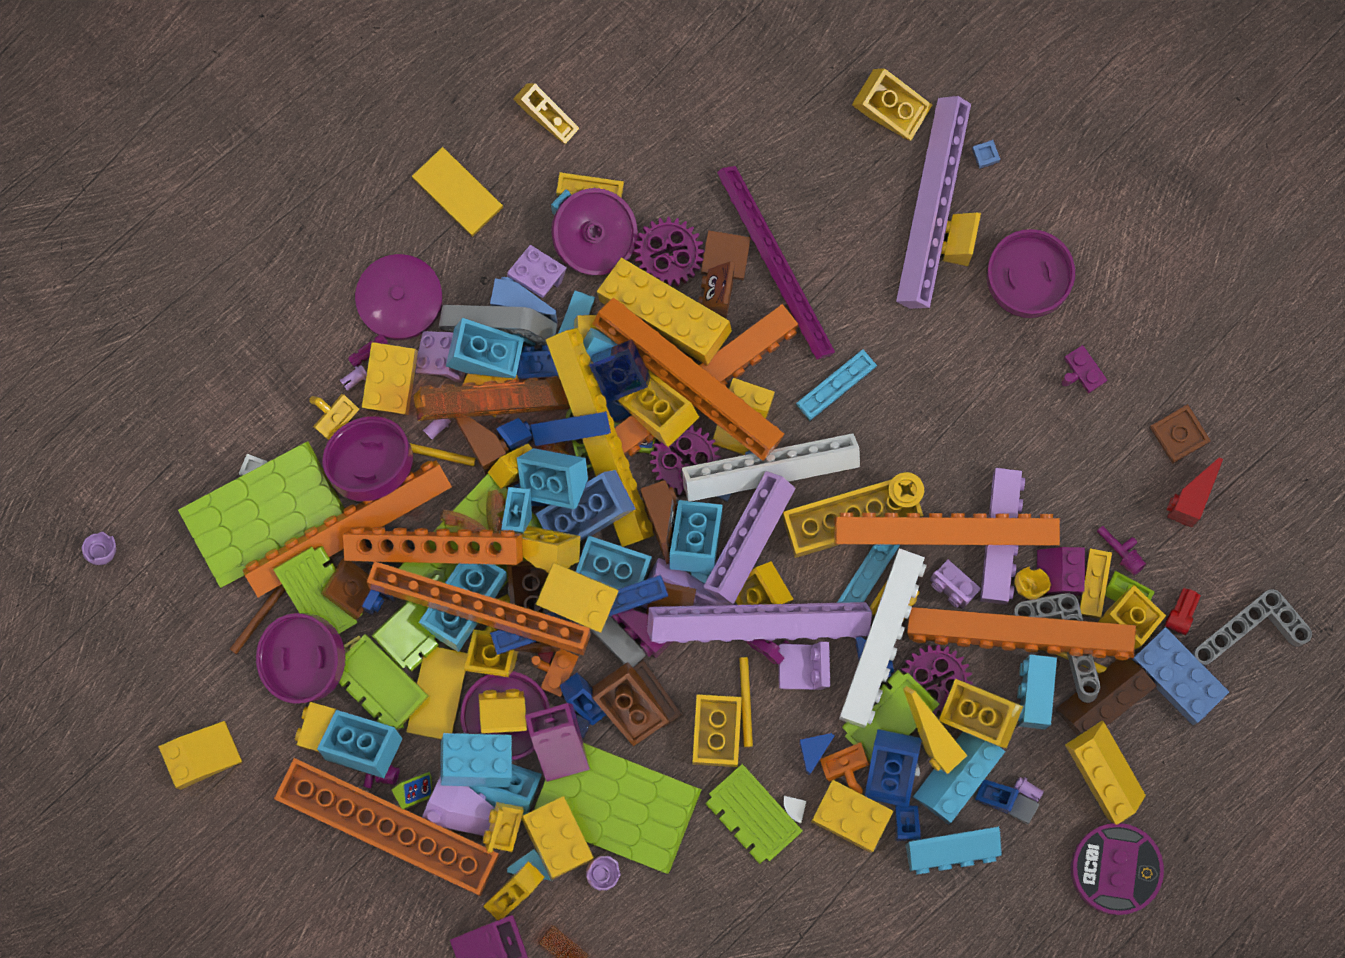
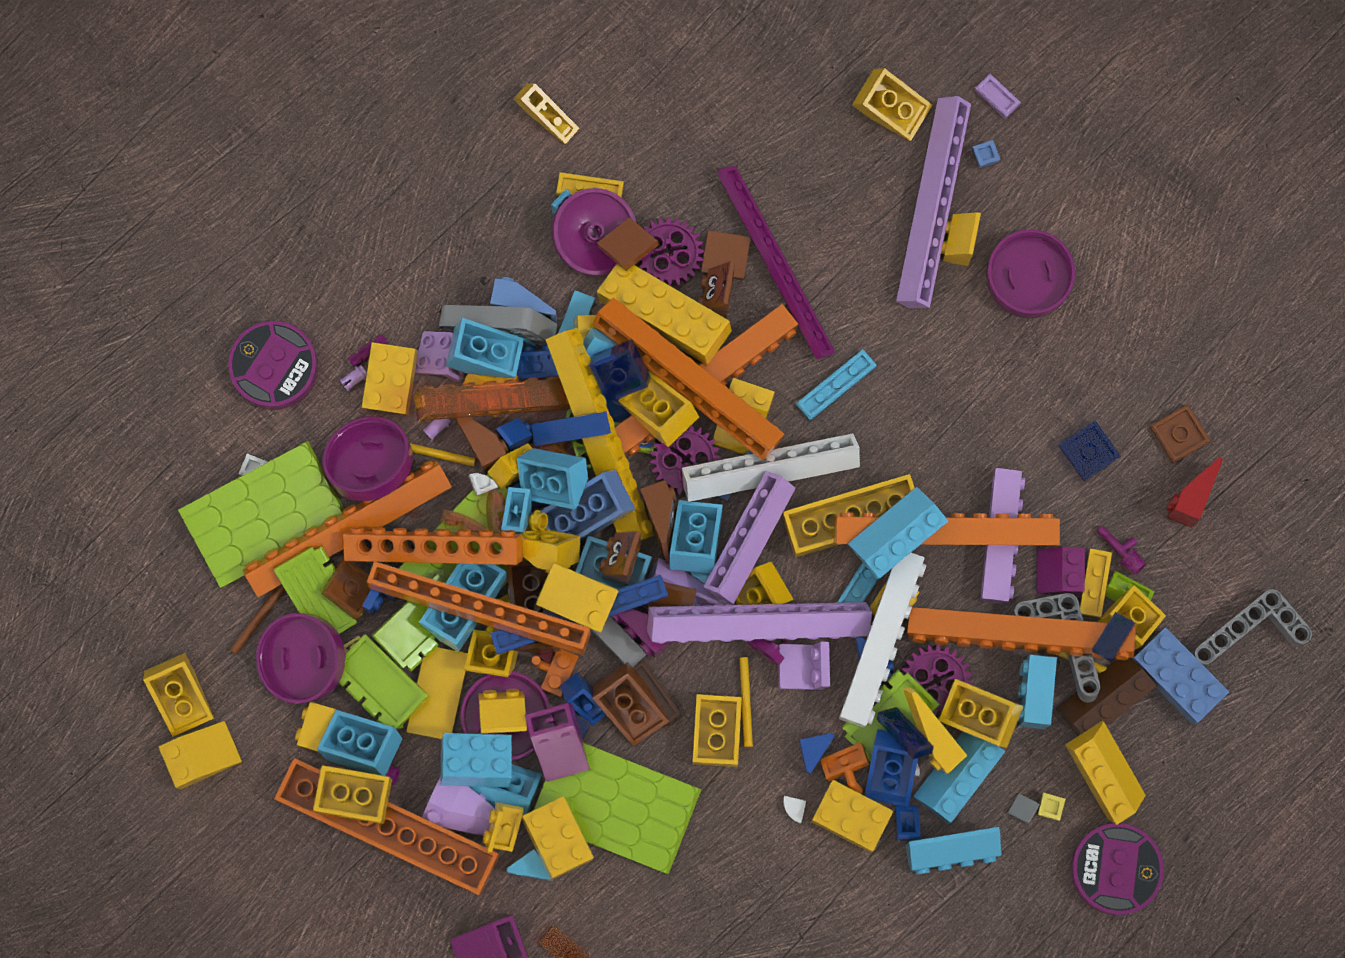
lavender hair [82,532,116,565] -> none
yellow plate [310,394,359,441] -> none
magenta dish [355,254,443,340] -> none
slope [392,772,433,809] -> none
yellow tile [412,147,503,237] -> none
yellow slope [483,861,545,920] -> none
lavender bracket [507,245,567,298] -> none
lavender hair [586,856,620,890] -> none
lime hinge [705,764,803,864] -> none
yellow gear [888,472,924,508] -> none
lavender bracket [930,560,981,609] -> none
blue slope [975,779,1019,814] -> none
lavender pin [1013,777,1044,802] -> none
yellow hair [1014,567,1051,600] -> none
magenta plate [1062,345,1108,394] -> none
red piece [1164,588,1201,636] -> none
none -> yellow slope [143,653,214,737]
none -> piece [228,321,318,410]
none -> yellow brick [313,765,392,824]
none -> white tile [468,473,498,496]
none -> yellow plate [528,510,548,531]
none -> dark orange tile [597,217,659,271]
none -> dark orange slope [599,531,641,586]
none -> medium azure slope [848,487,948,579]
none -> clear blue plate [877,707,934,759]
none -> lavender tile [974,74,1021,119]
none -> light yellow plate [1037,793,1065,821]
none -> clear blue plate [1059,421,1121,482]
none -> clear blue tile [1092,612,1135,662]

